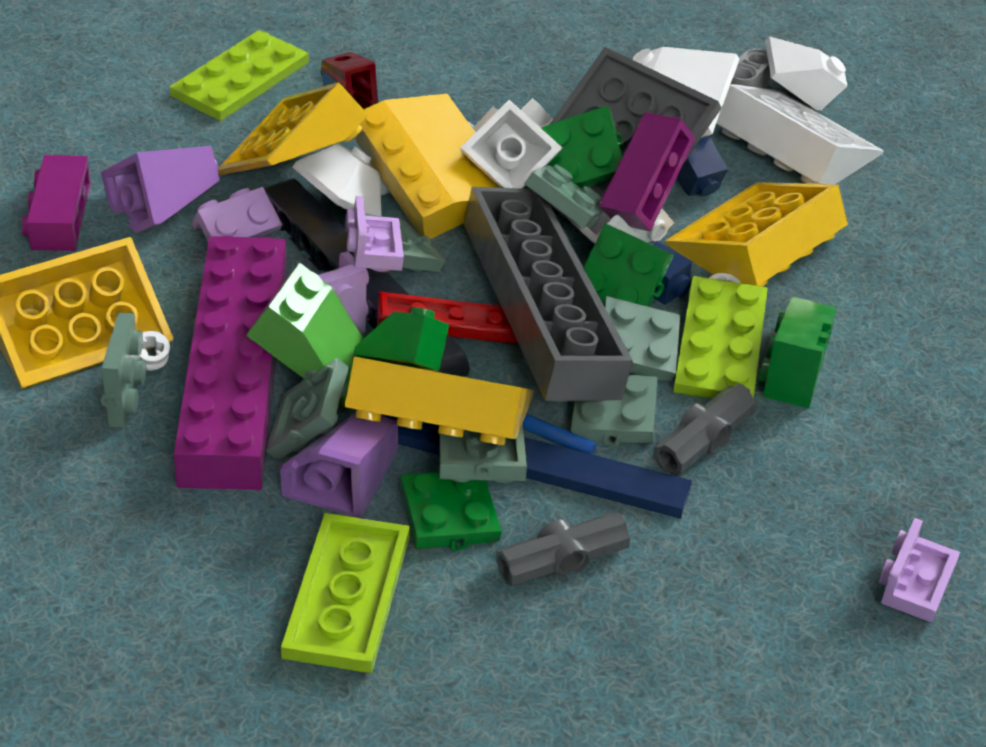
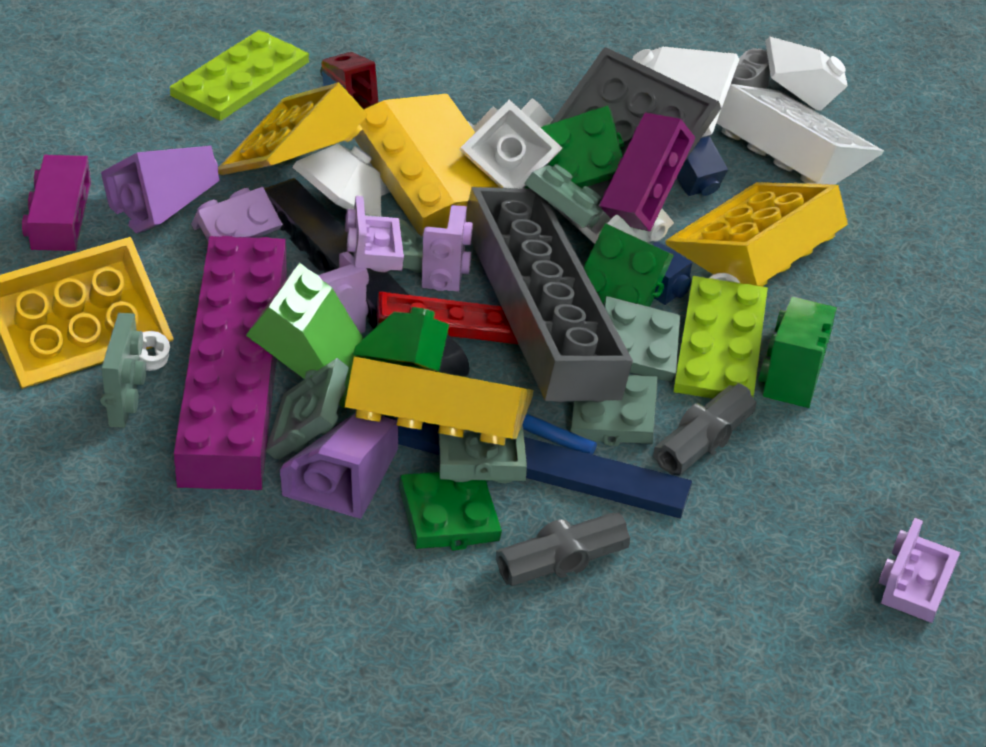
lime plate [281,513,410,673] -> none
none -> lavender bracket [422,205,473,292]

